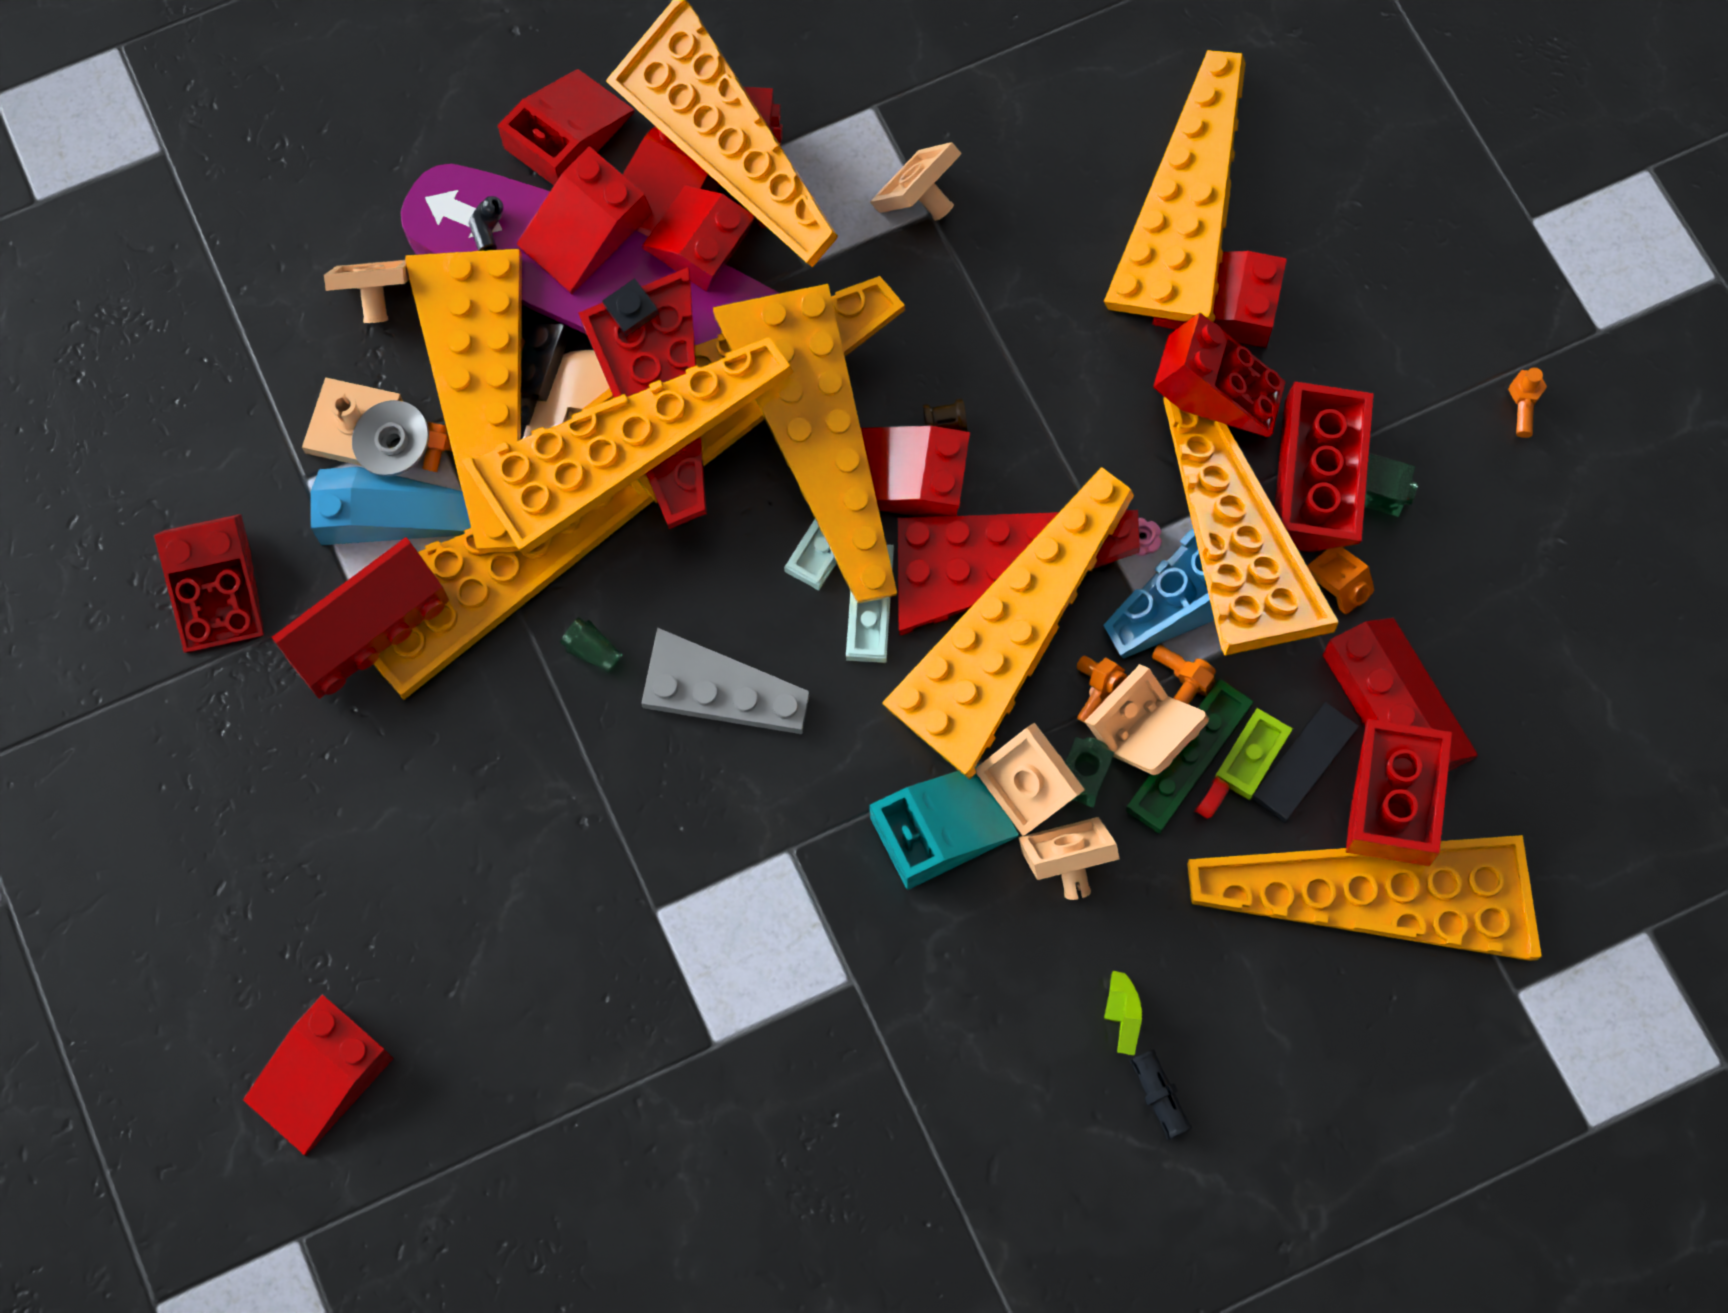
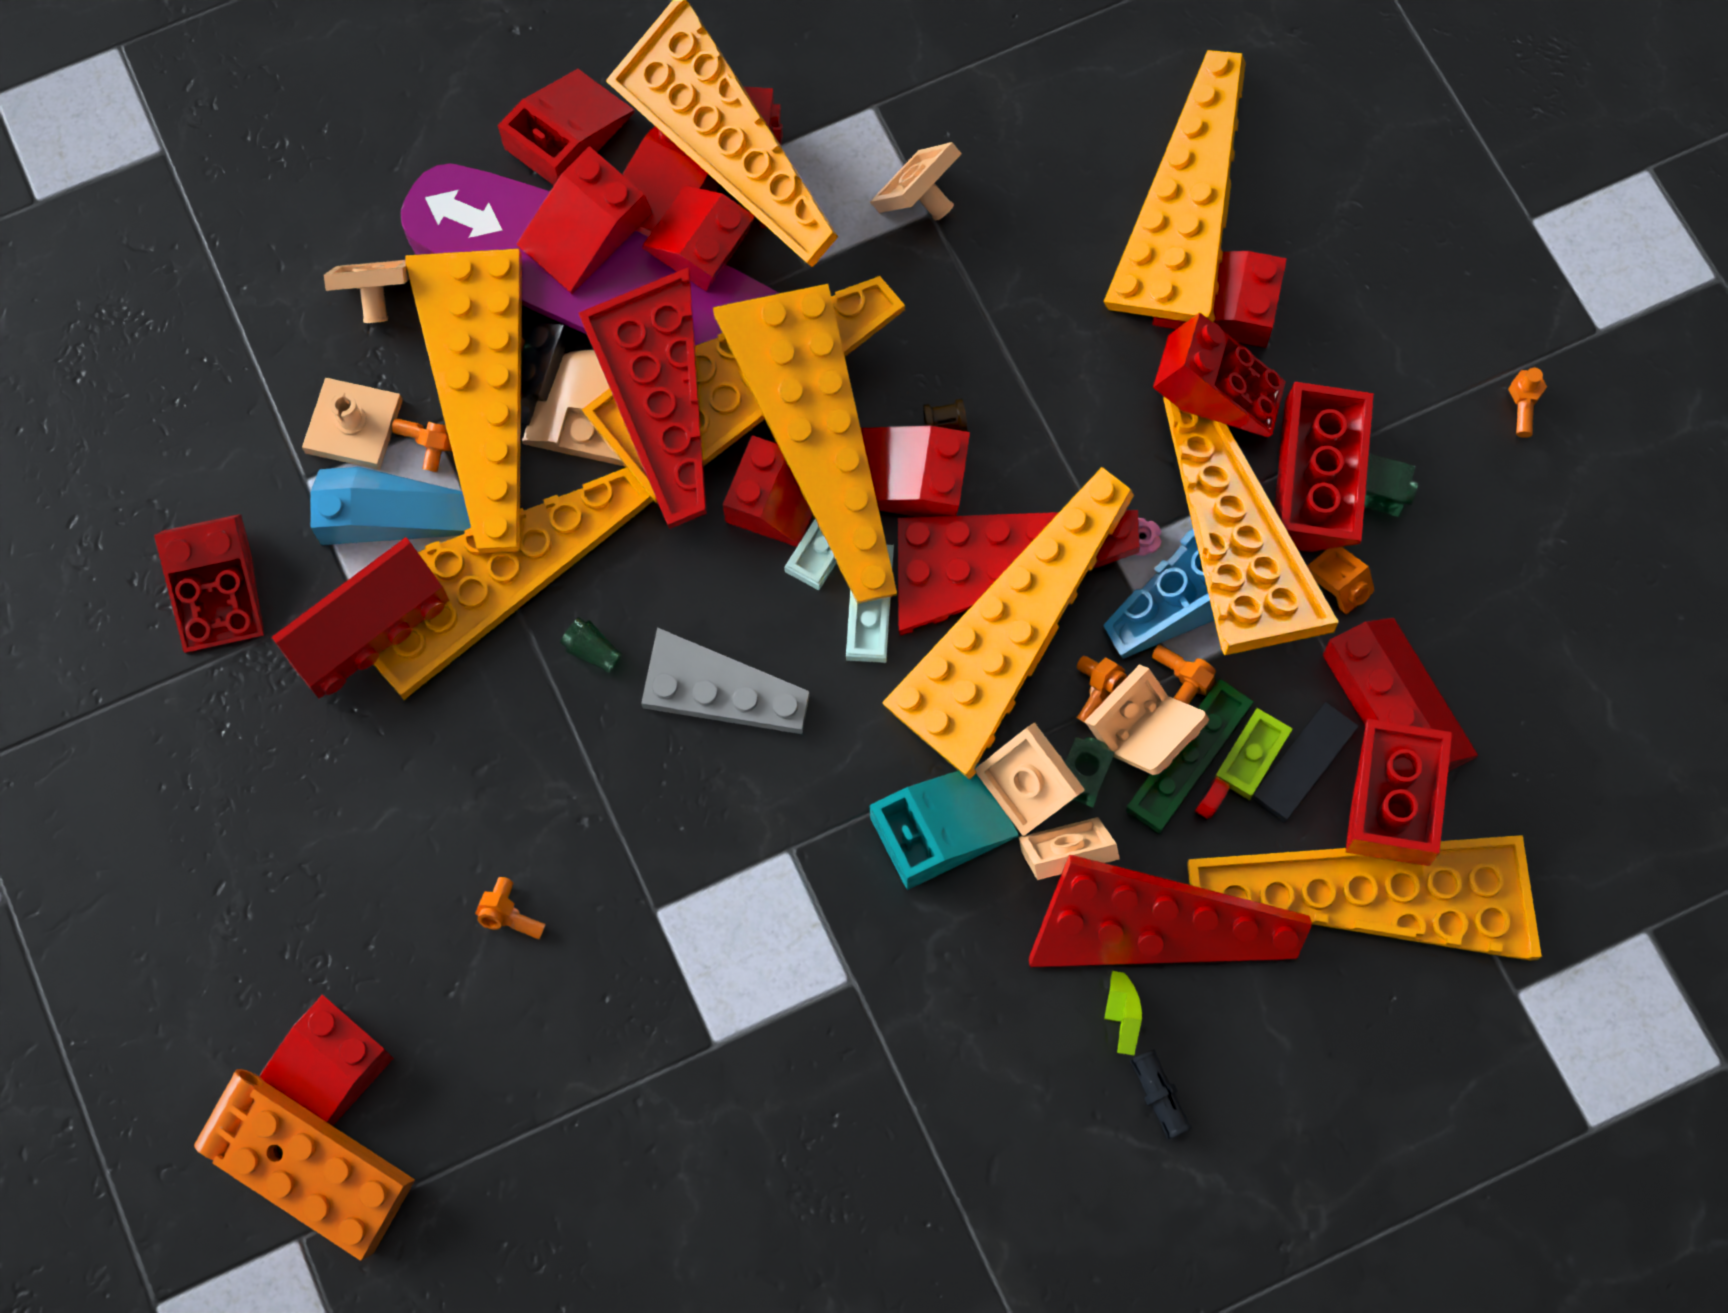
light grey dish [352,400,429,476] -> none
light orange wing [462,337,794,556] -> none
black arm [469,196,504,251] -> none
black plate [602,278,659,337] -> none
none -> orange hinge [194,1069,415,1261]
none -> orange piece [475,877,545,940]
none -> red slope [723,435,813,547]
none -> red wing [1029,854,1312,967]

